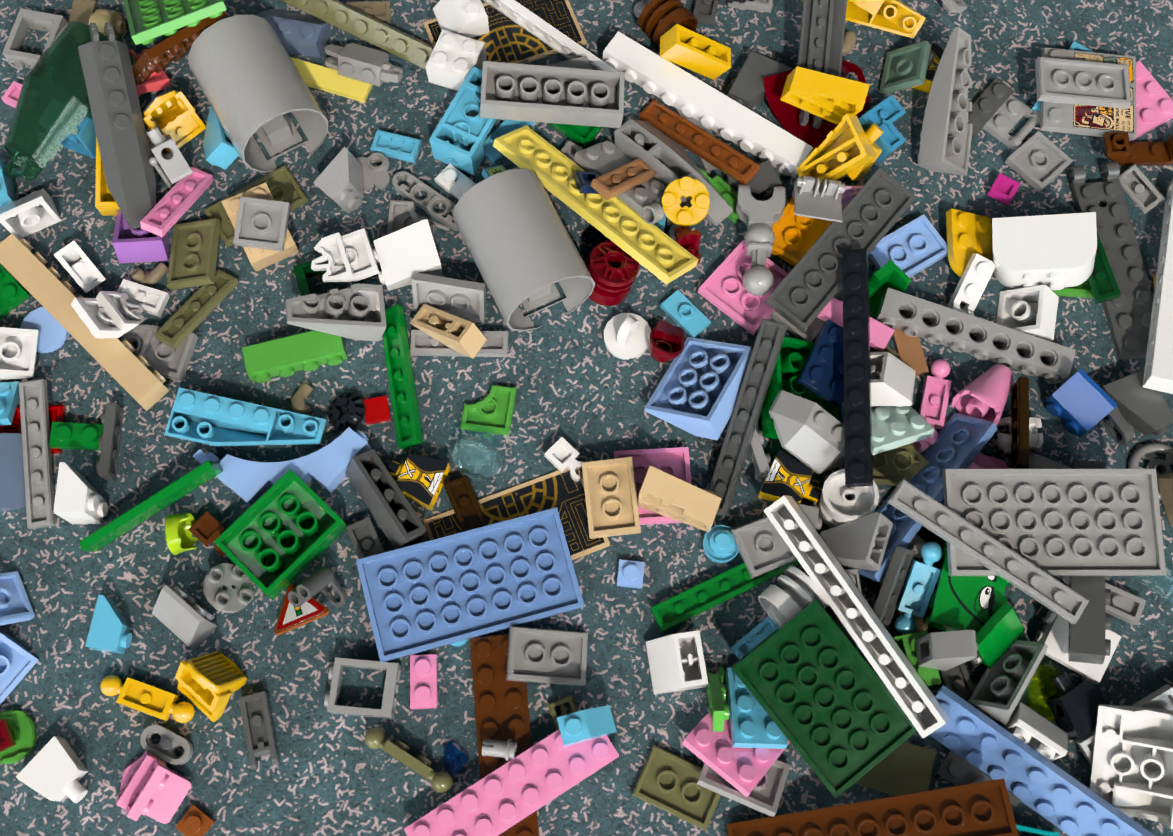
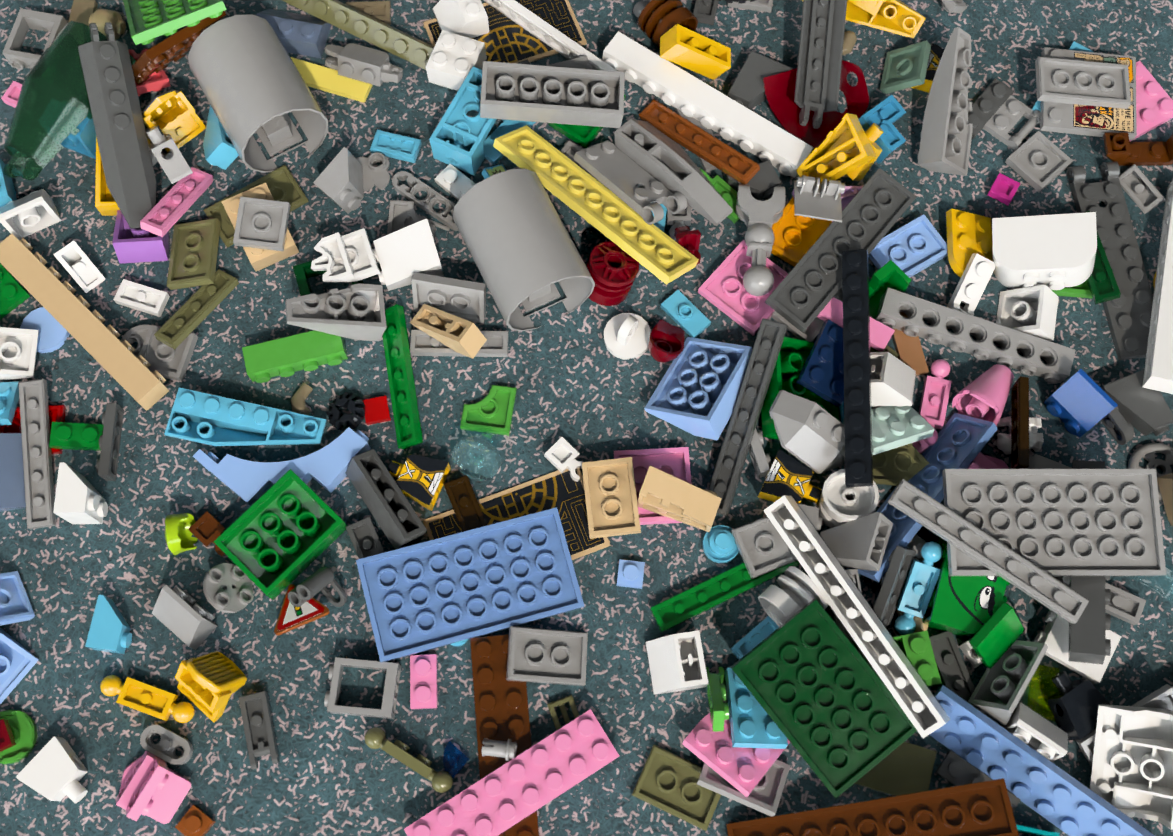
white plate [71,291,146,339] -> none
green tile [79,460,223,552] -> none
dark tan arm [131,262,169,285] -> none
light grey hinge [149,157,173,189] -> none
medium azure slope [557,705,617,747] -> none
dark blue tile [573,171,599,194] -> none
medium nougat tile [590,158,655,200] -> none
yellow plate [662,177,710,226] -> none
yellow wedge [780,66,870,125] -> none
light grey slope [916,630,978,671] -> none

